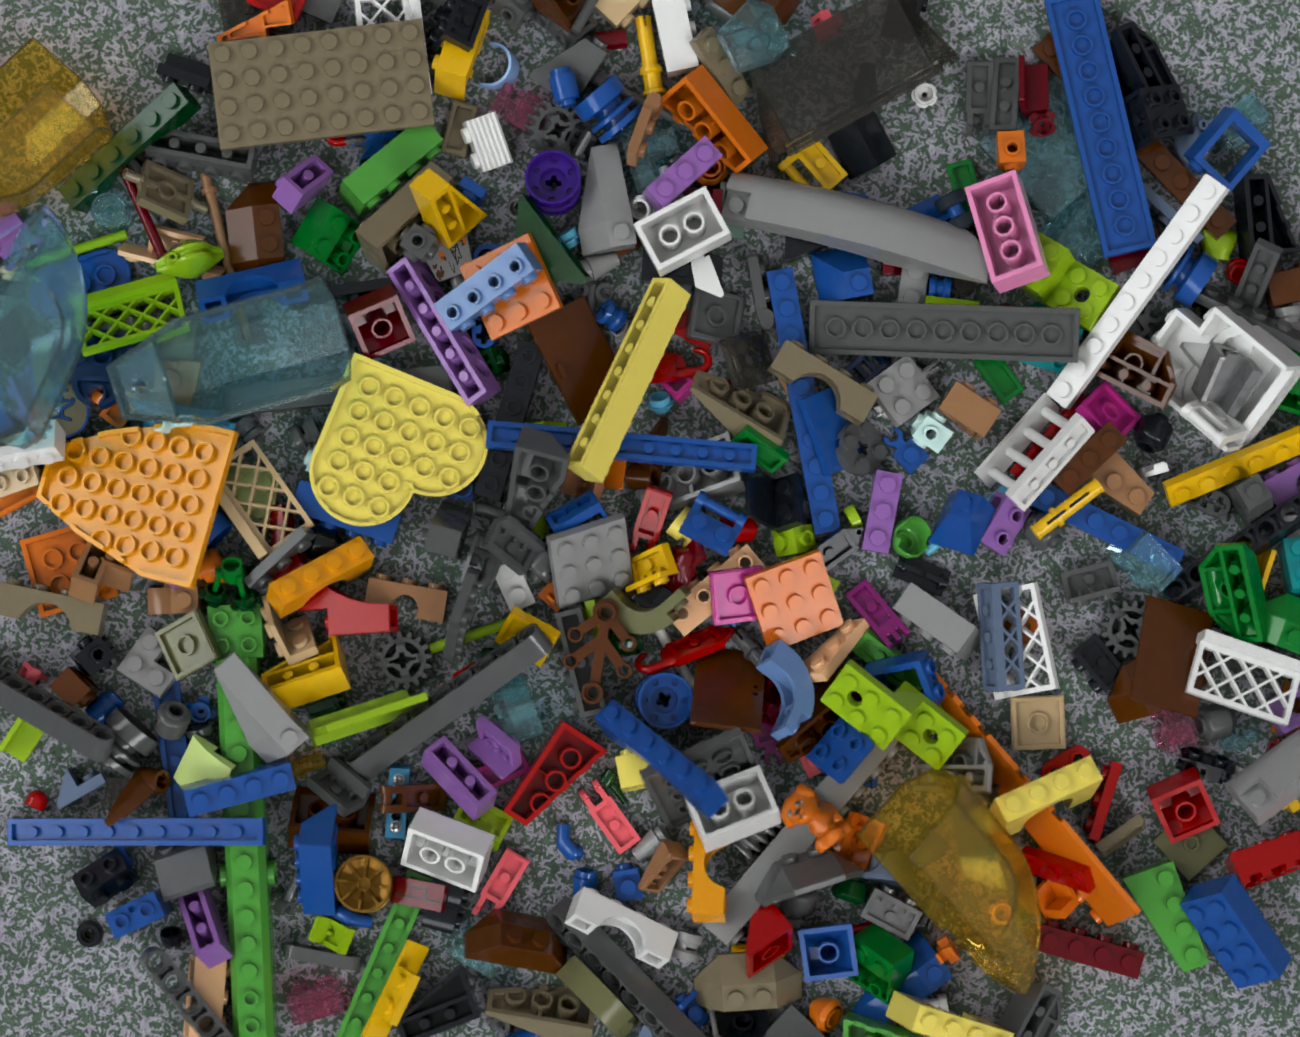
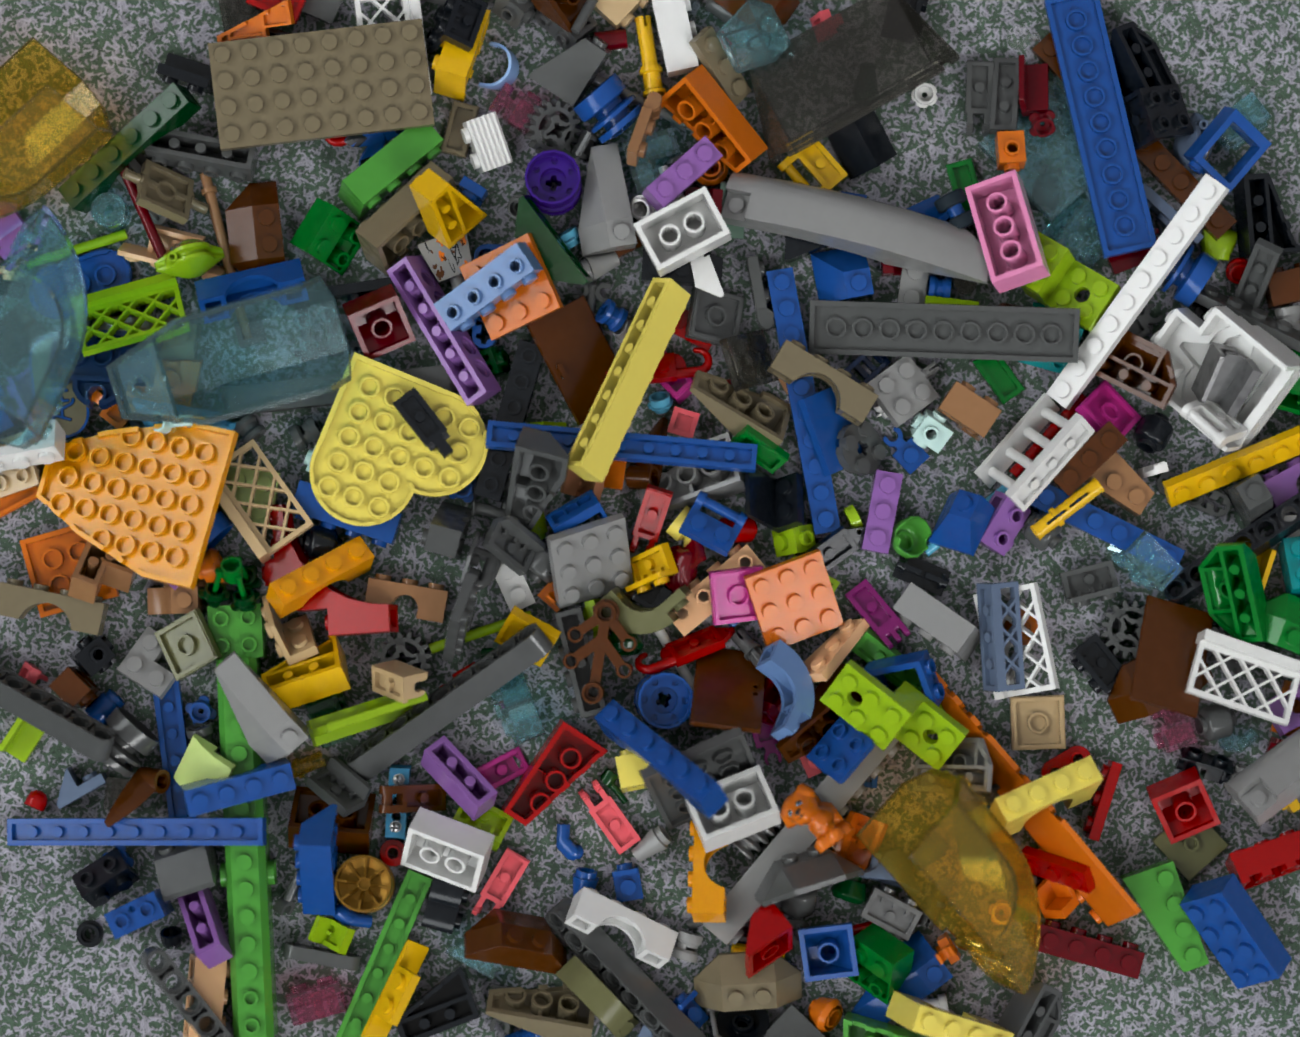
dark grey head [153,700,192,740] -> none
dark grey plate [243,526,317,589] -> none
medium lavender brick [272,154,334,215] -> none
tile [391,875,448,912] -> none
dark grey brick [399,223,439,264] -> none
medium lavender bracket [467,715,522,779] -> none
blue brick [548,66,581,109] -> none
medium nougat slope [638,839,689,893] -> none
dark tan tile [1095,813,1146,858] -> none
none -> tan hinge [371,659,428,703]
none -> red plate [380,839,405,866]
none -> black hinge [393,388,453,459]
none -> coral tile [667,406,700,438]

